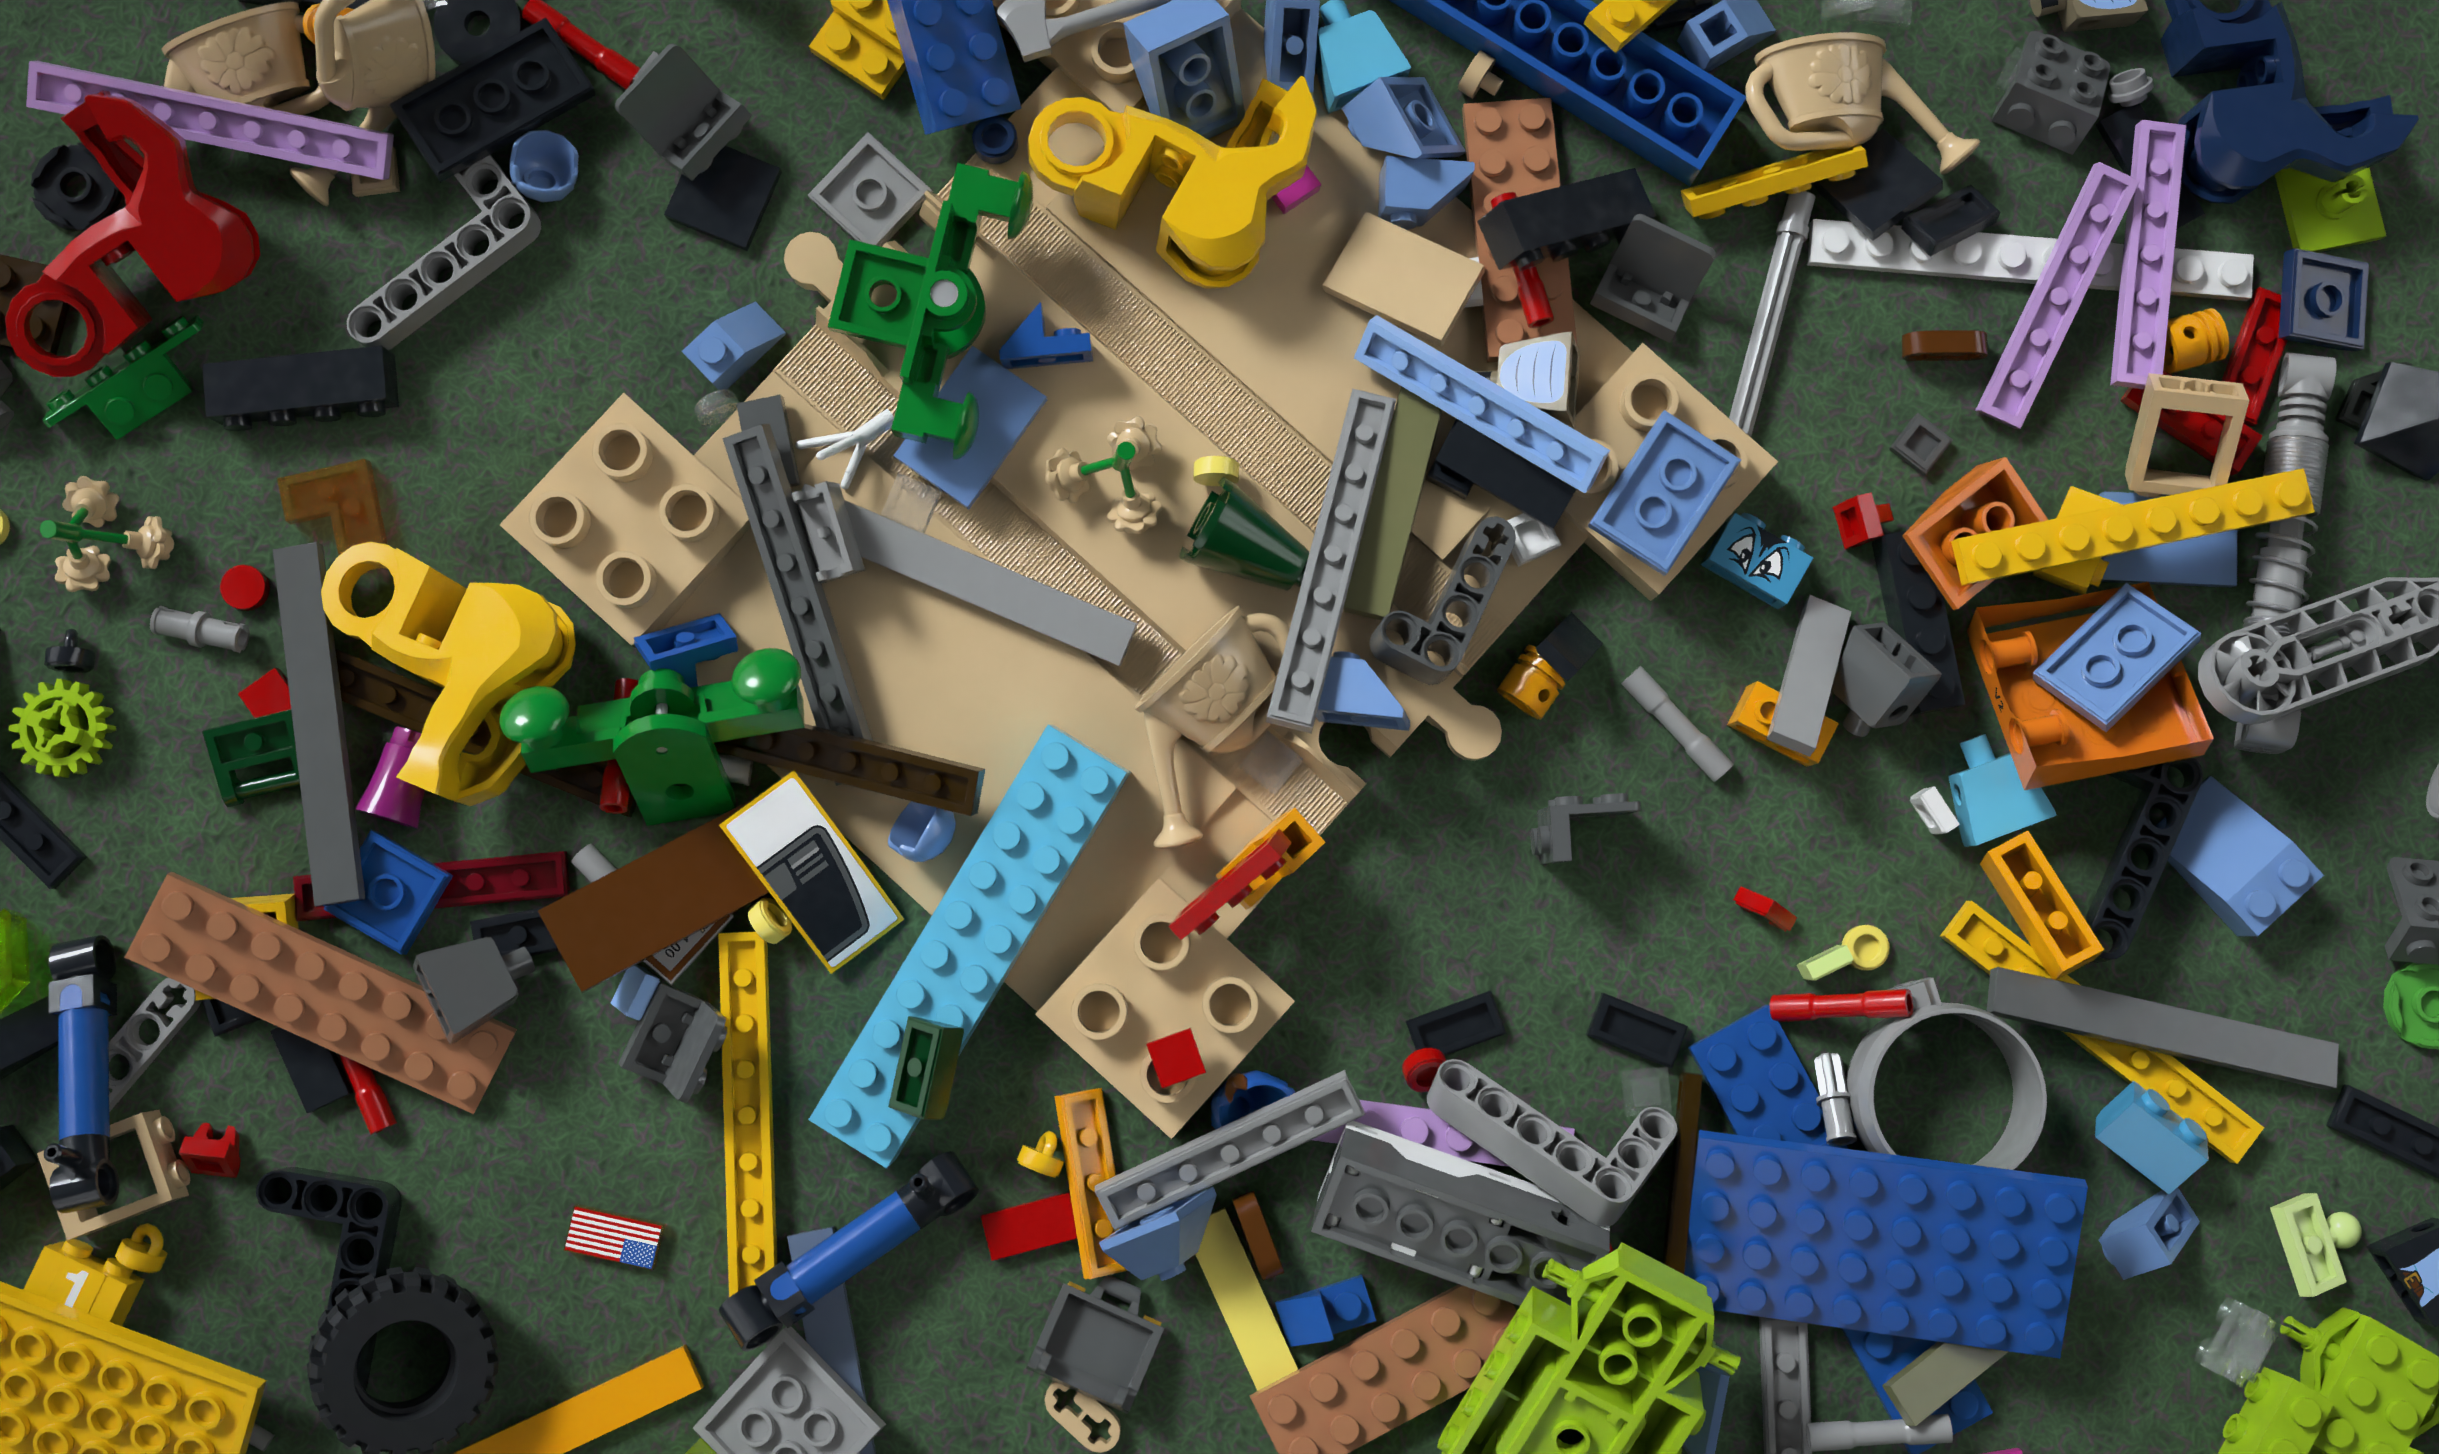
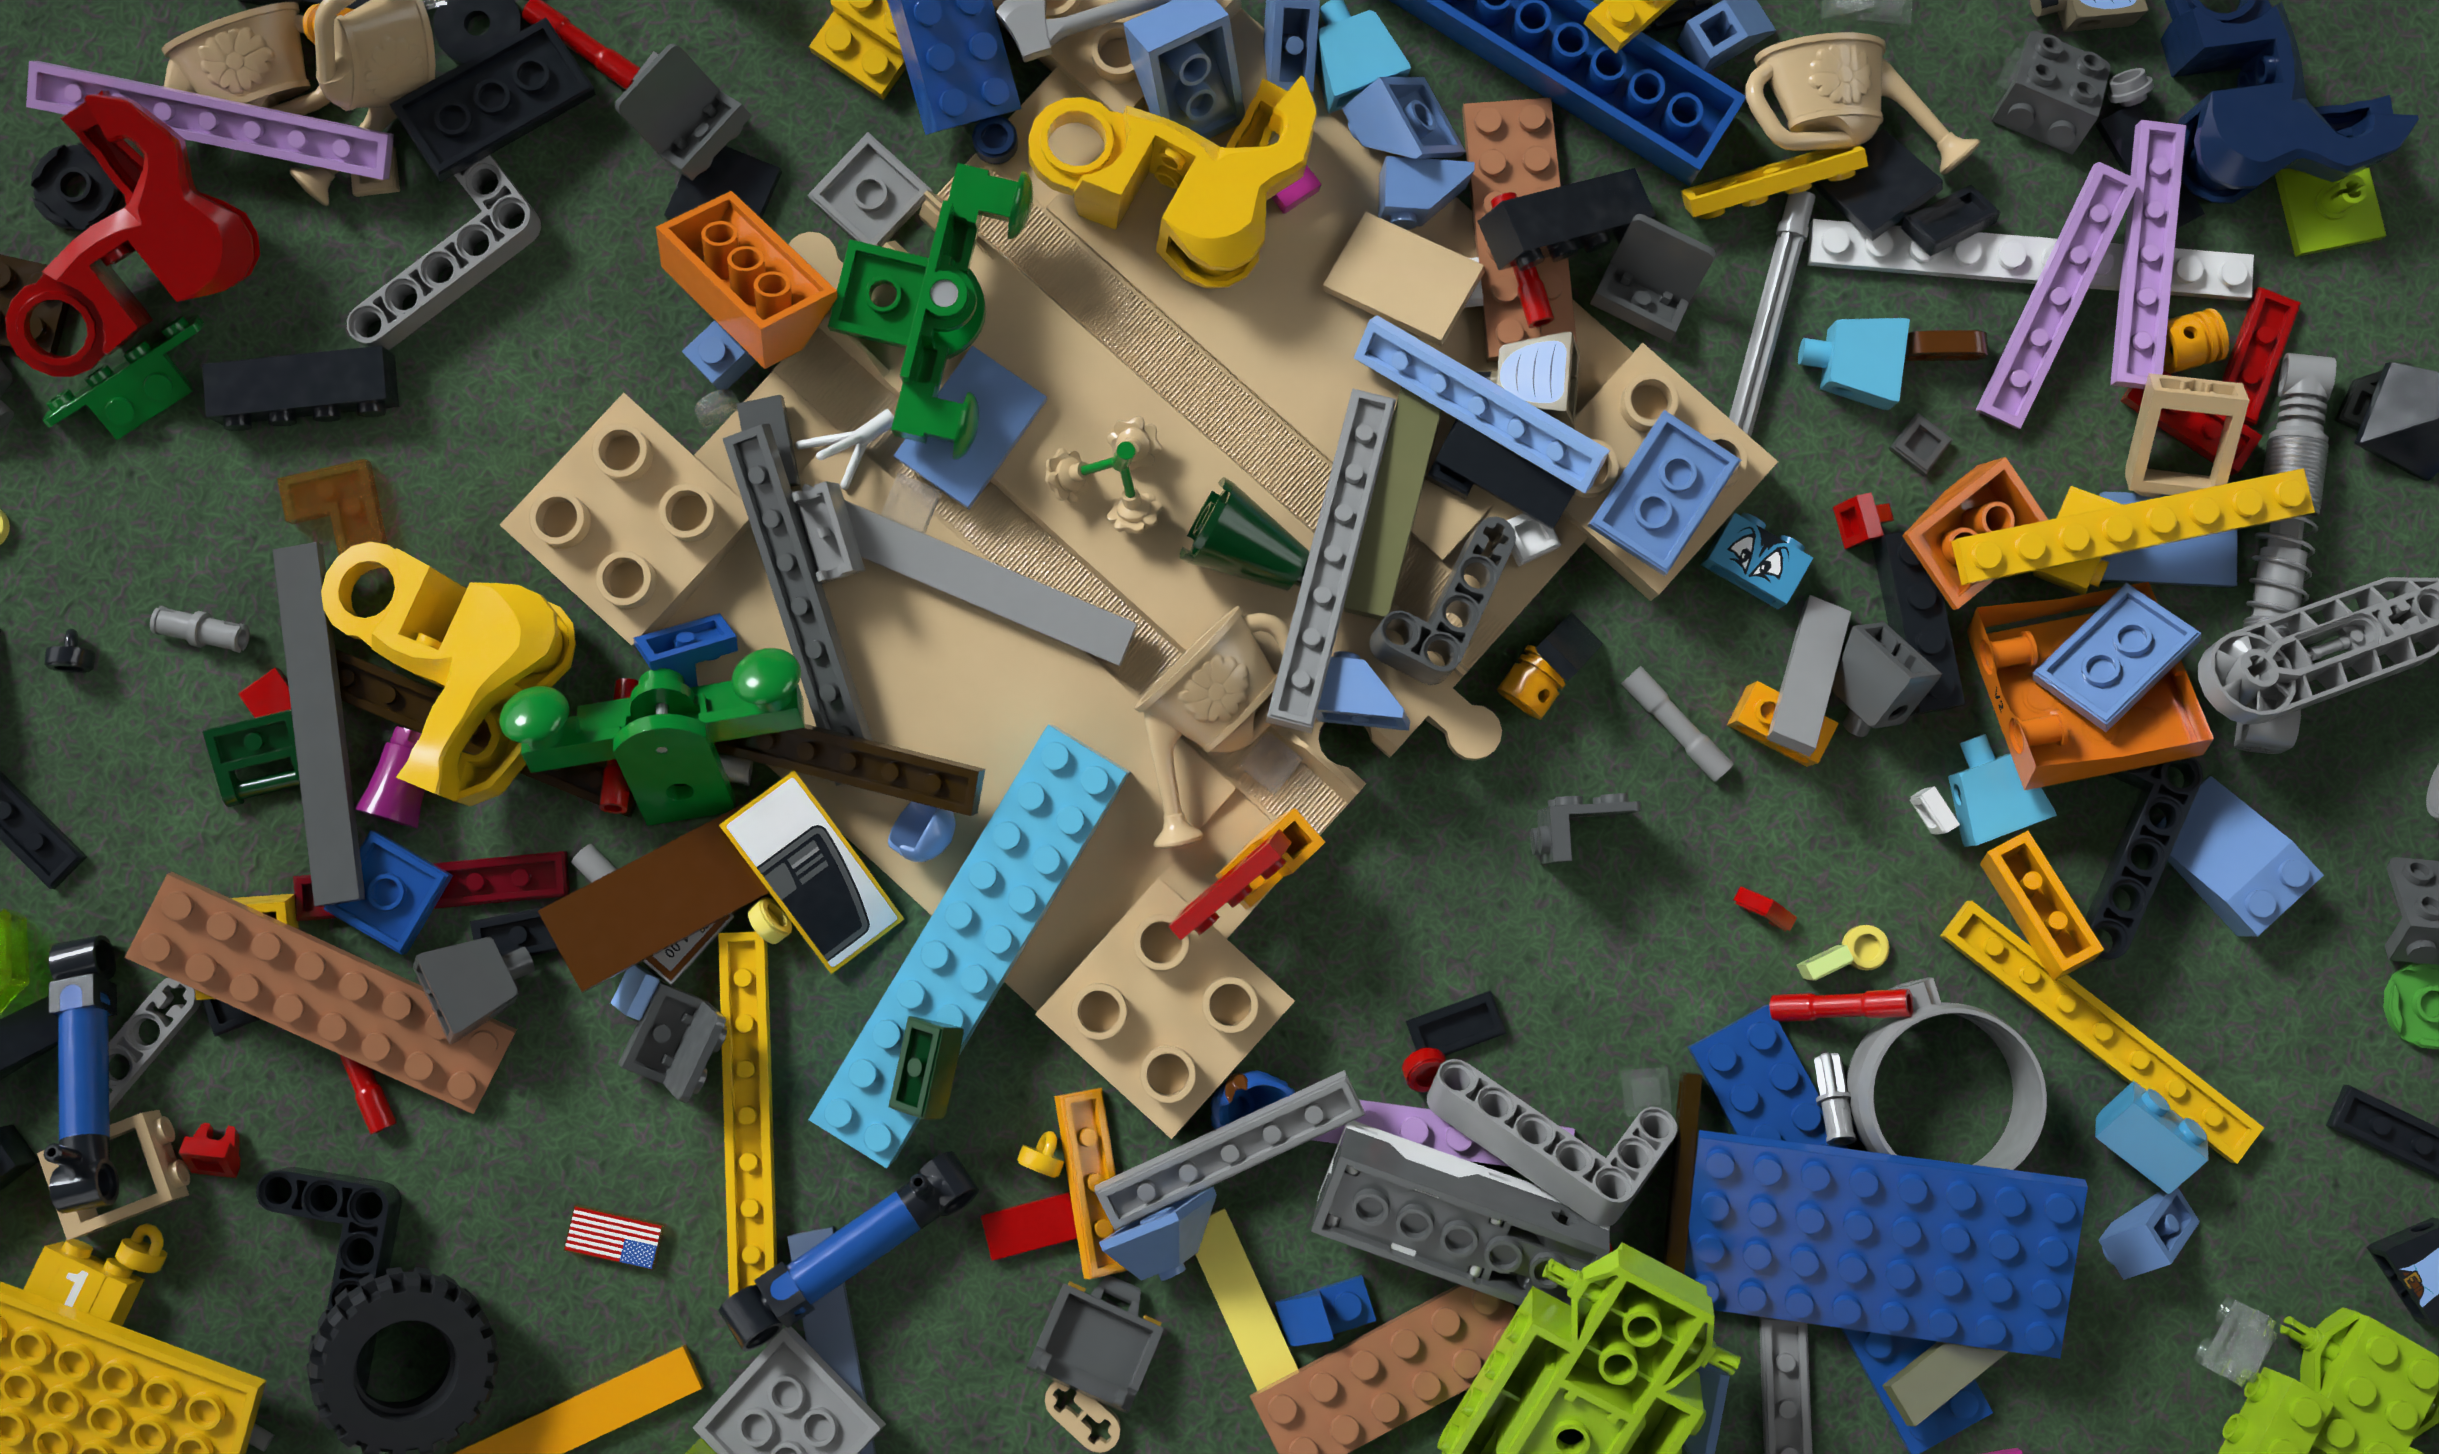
lime gear [9,679,116,778] -> none
tan plant [40,476,174,592] -> none
red tile [220,565,270,611] -> none
black tile [270,1027,353,1113] -> none
medium blue hair [509,130,579,203] -> none
blue slope [999,302,1093,369] -> none
red tile [1146,1028,1206,1088] -> none
light yellow tile [1193,456,1239,486] -> none
reddish brown beam [1232,1190,1285,1281] -> none
tan tile [1457,50,1504,99] -> none
black tile [1586,993,1688,1068] -> none
light grey piece [1806,1414,1953,1452] -> none
dark grey tile [1987,967,2339,1090] -> none
yellowish green plate [2270,1193,2362,1297] -> none
dark blue tile [2279,248,2369,351] -> none
none -> orange slope [656,191,838,369]
none -> medium azure torso [1798,318,1910,410]

